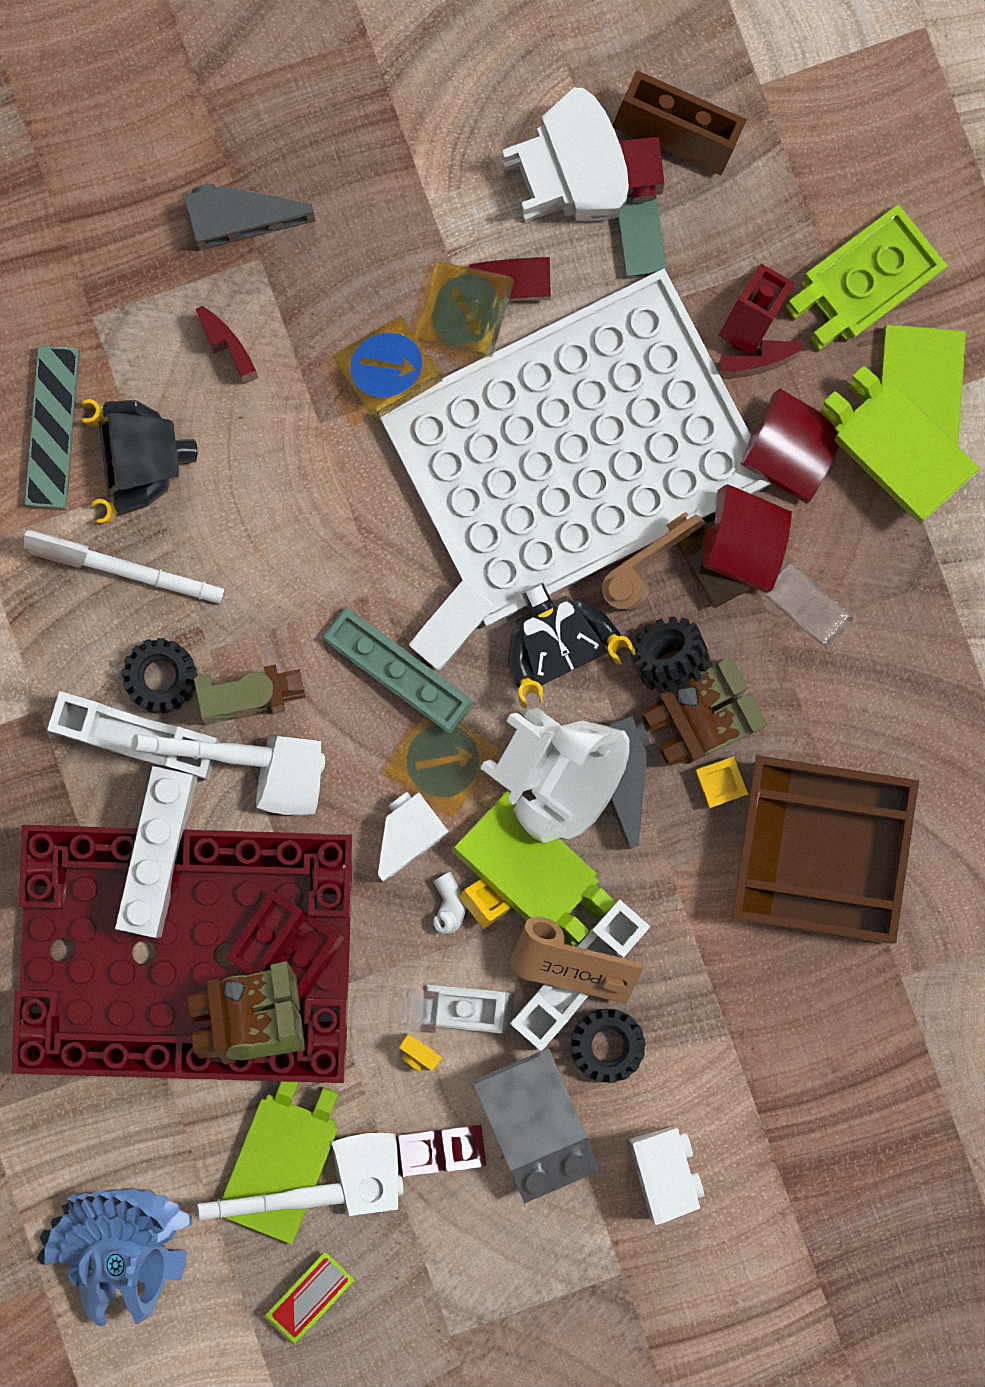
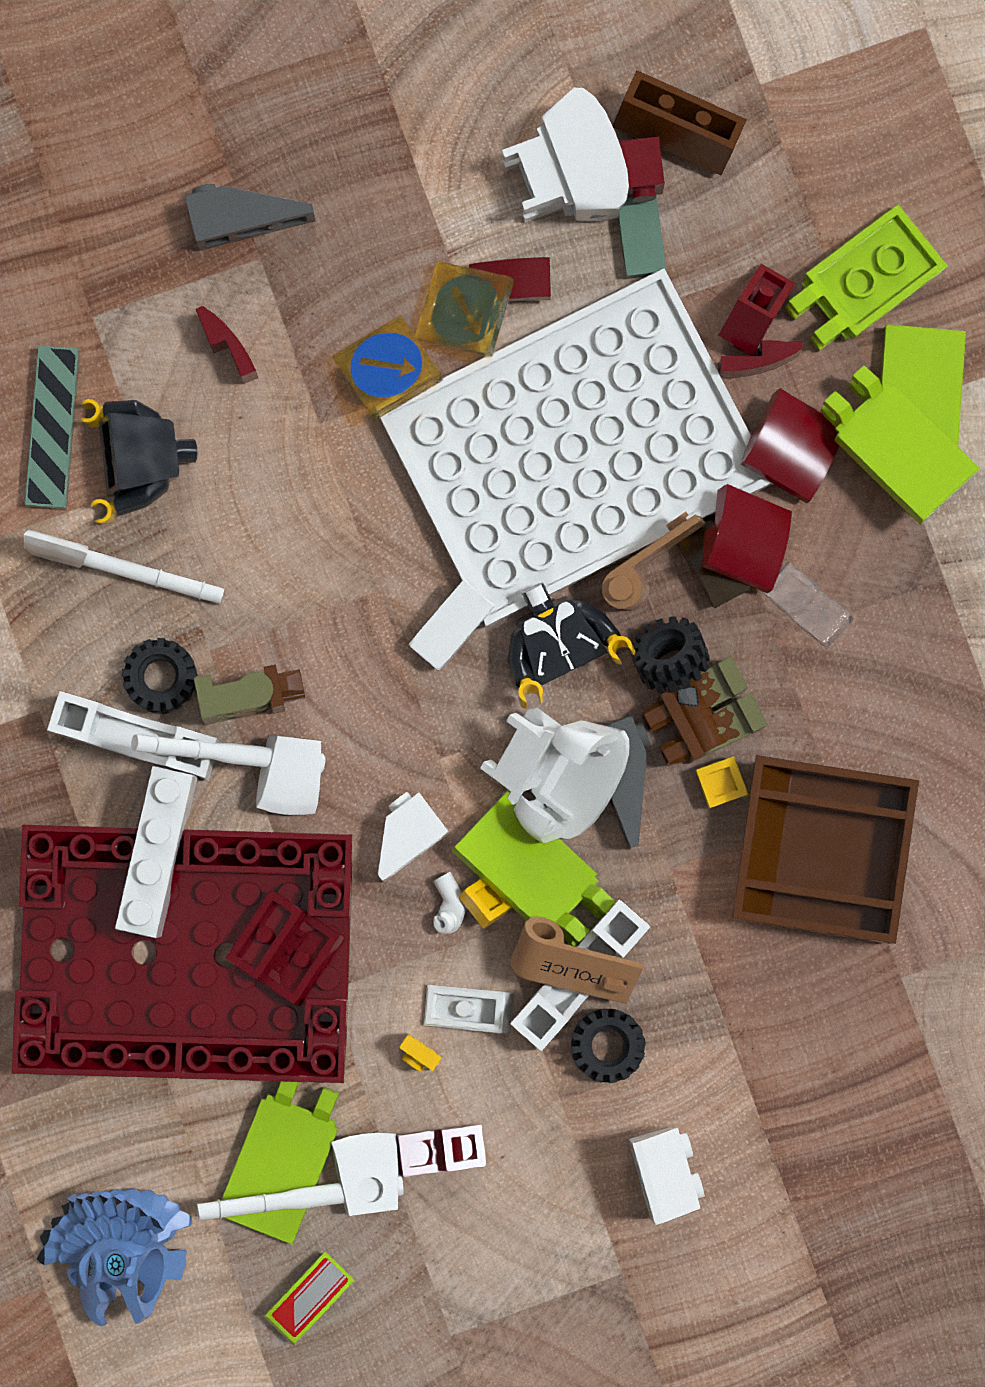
hips [188,961,305,1065] -> none
sand green tile [321,607,475,736] -> none
clear yellow tile [387,716,499,817] -> none
clear slope [400,989,439,1033] -> none
flat silver slope [472,1048,601,1204] -> none

